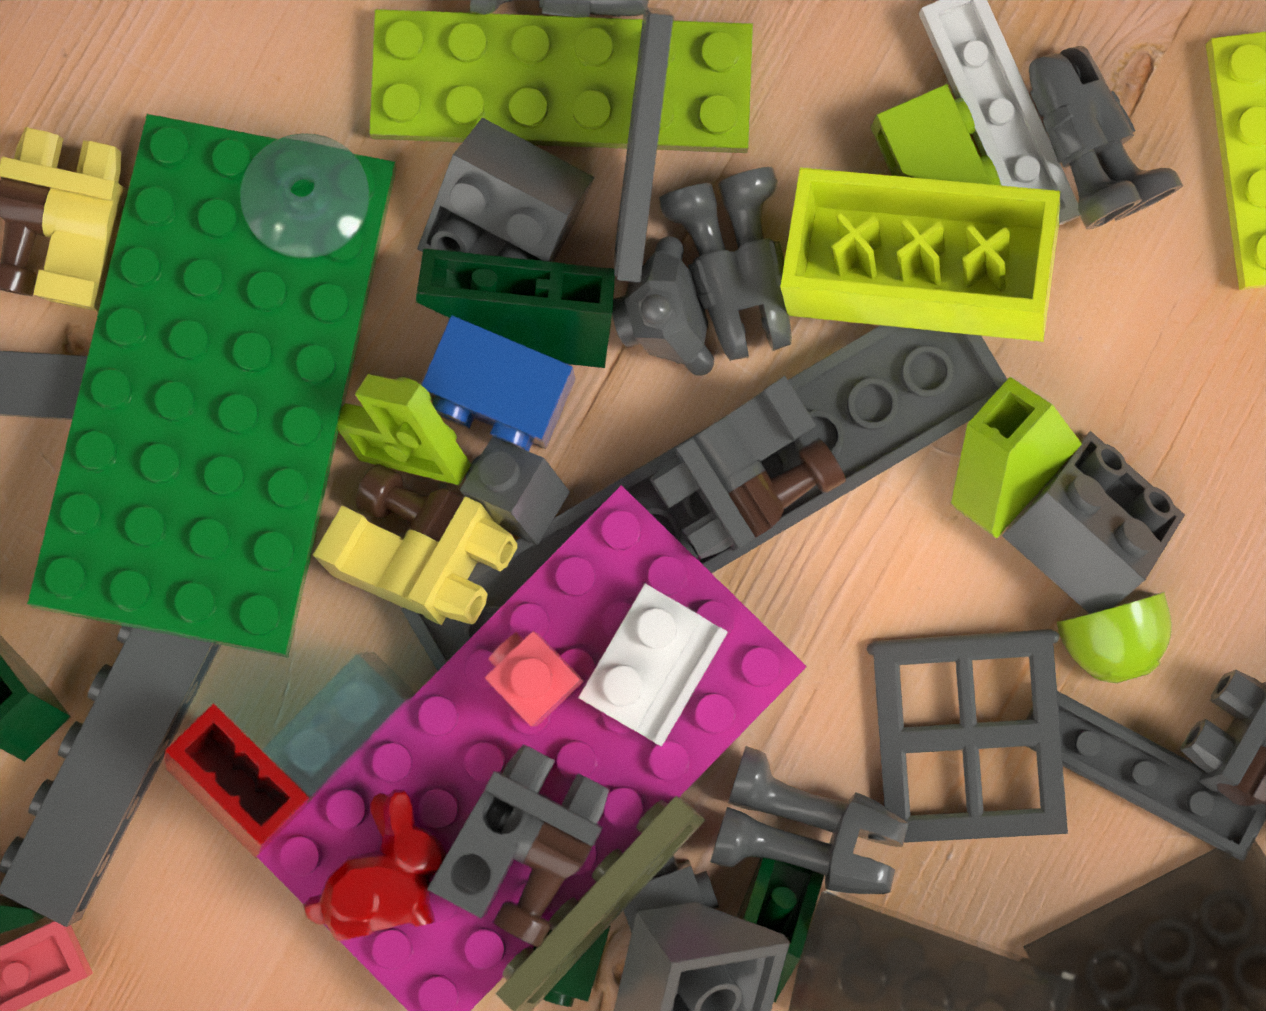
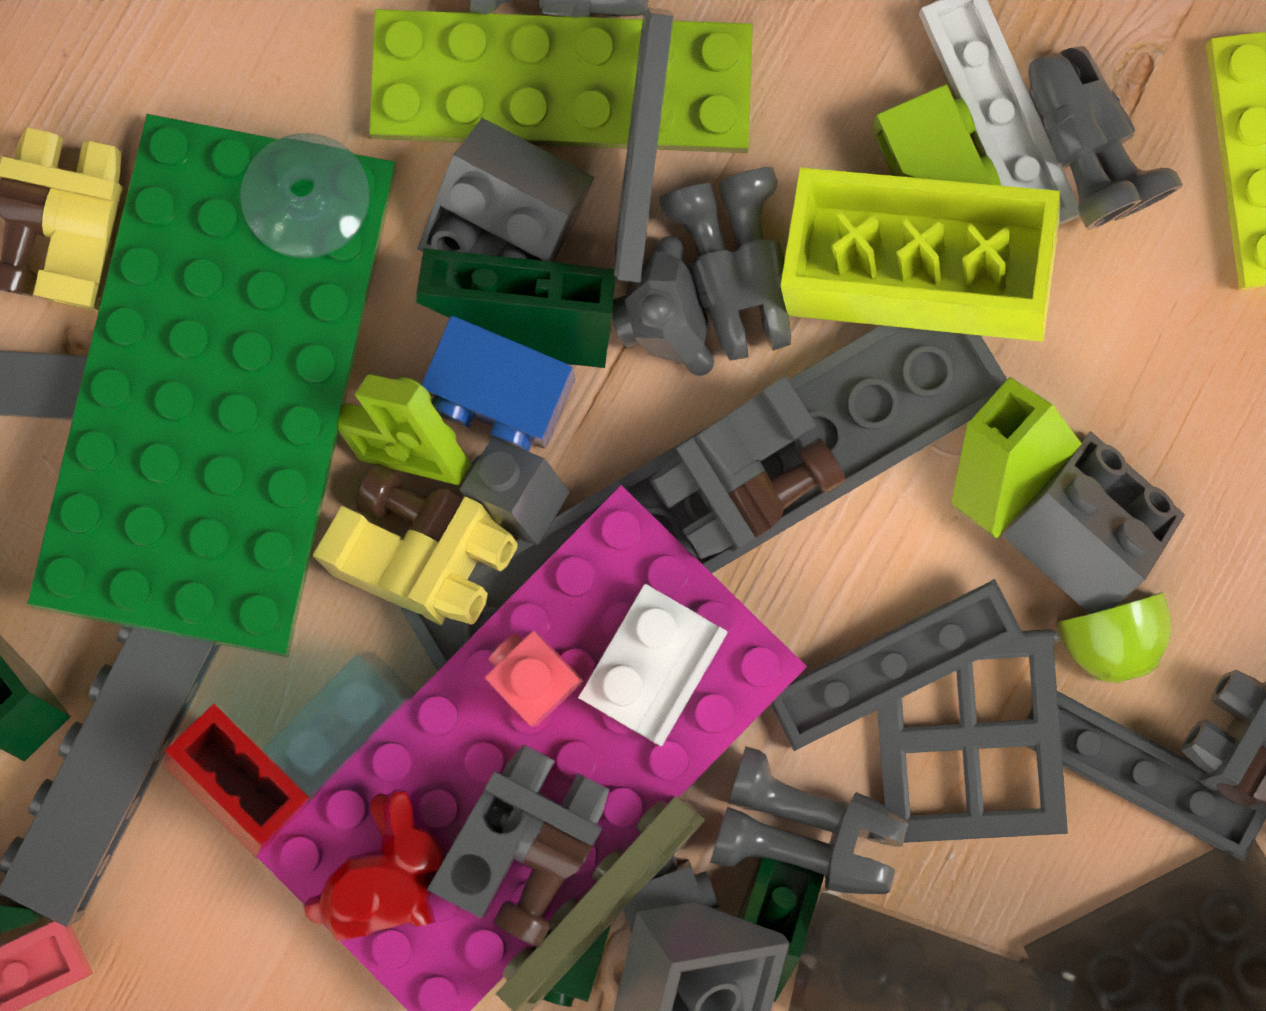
none -> dark grey tile [771,579,1025,751]

